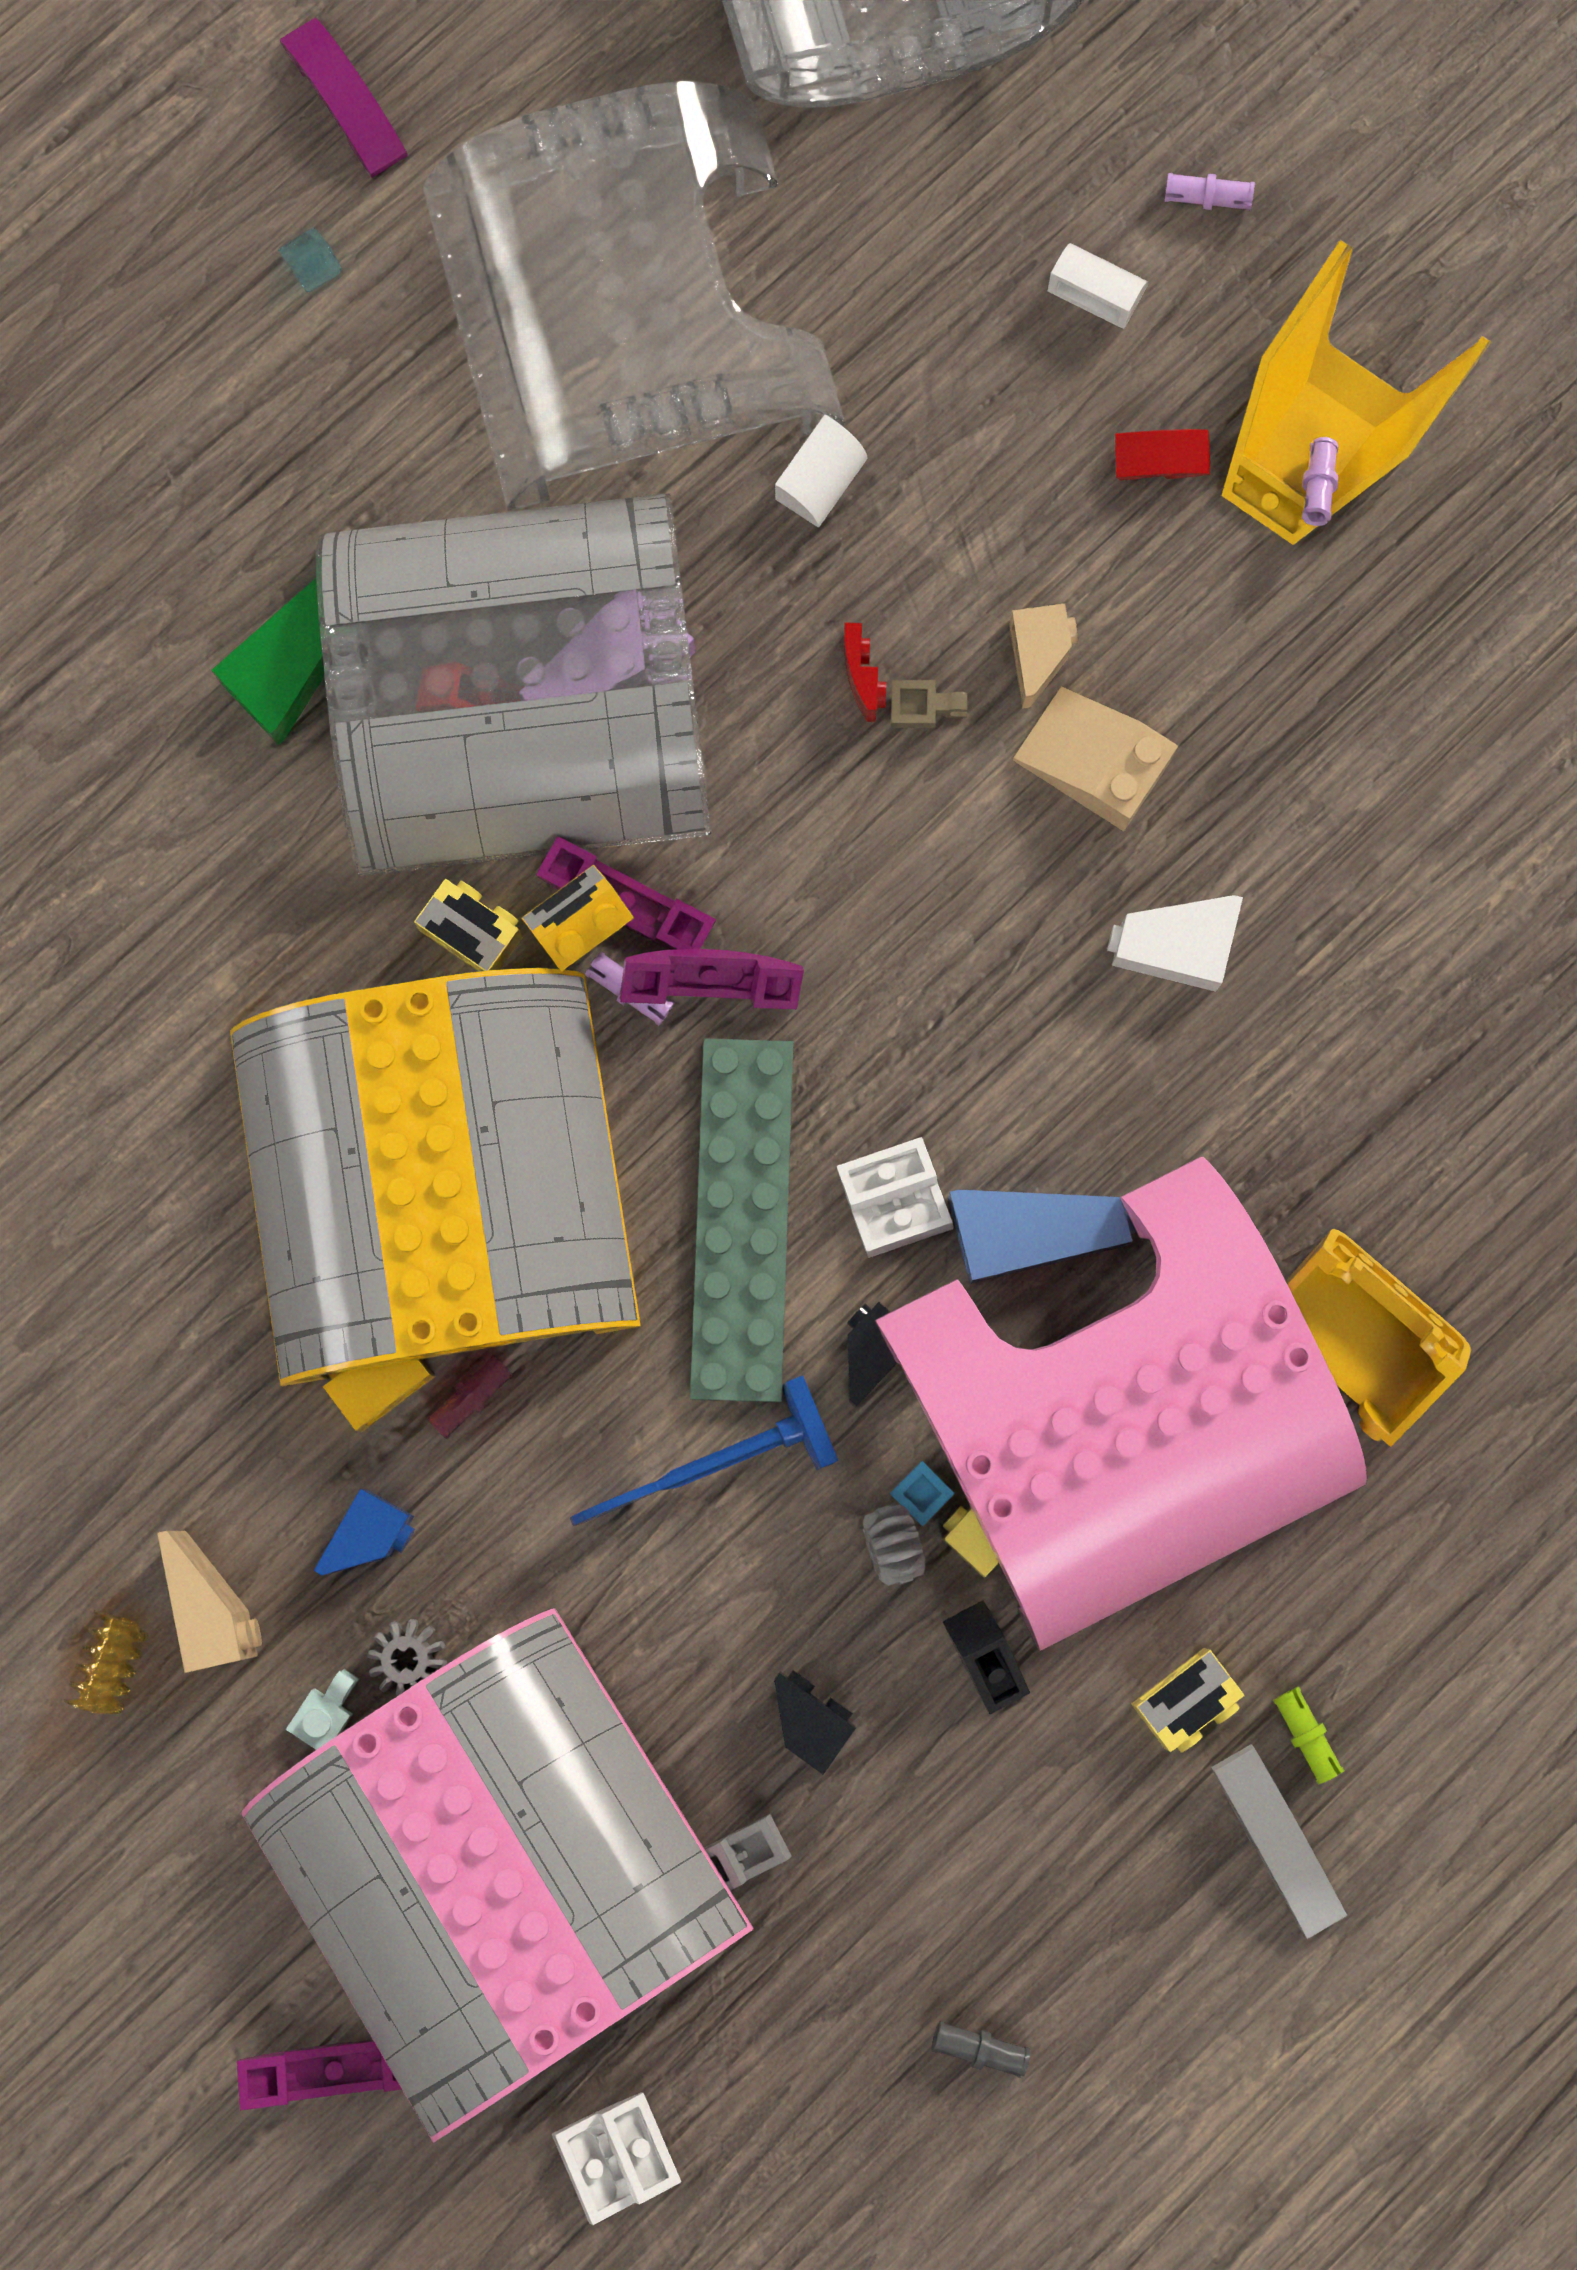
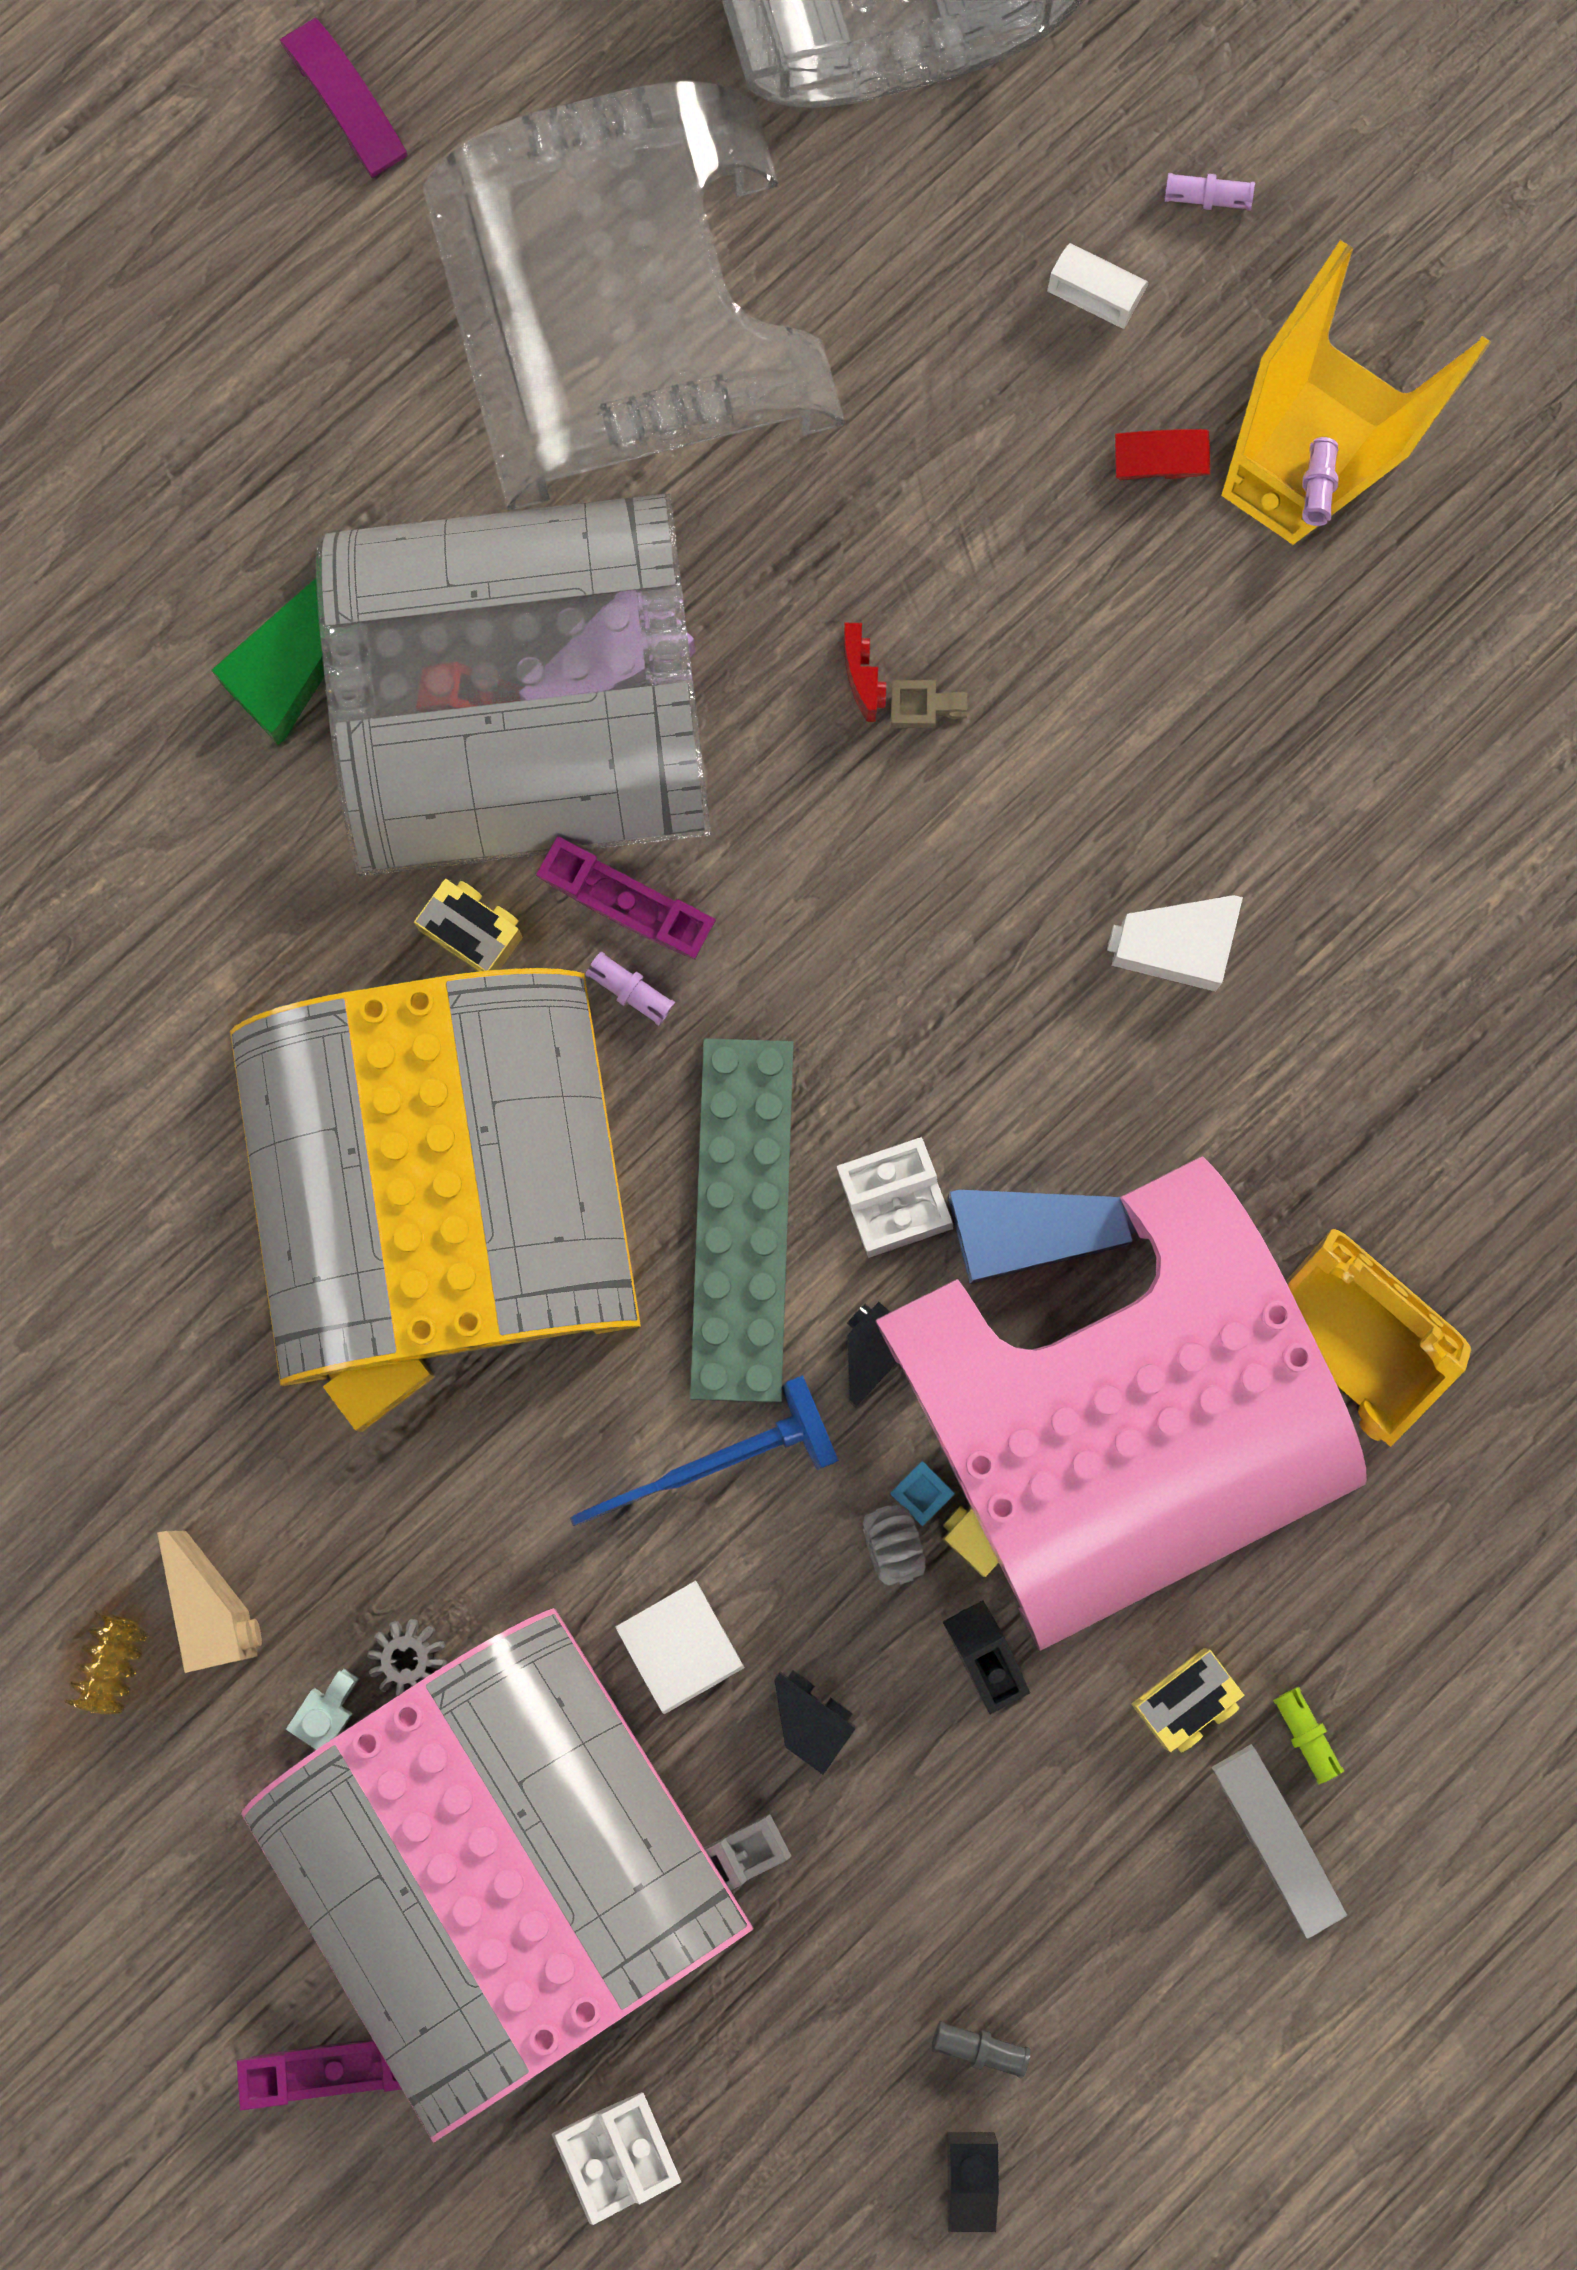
clear light blue slope [278,227,342,292] -> none
blue slope [314,1489,415,1575] -> none
clear pink pin [427,1355,514,1439] -> none
yellow brick [522,865,634,972] -> none
magenta slope [619,949,804,1010] -> none
white brick [775,414,868,528] -> none
tan slope [1009,603,1078,708] -> none
tan slope [1013,686,1178,831] -> none
none -> white slope [616,1581,745,1714]
none -> black slope [947,2132,999,2232]

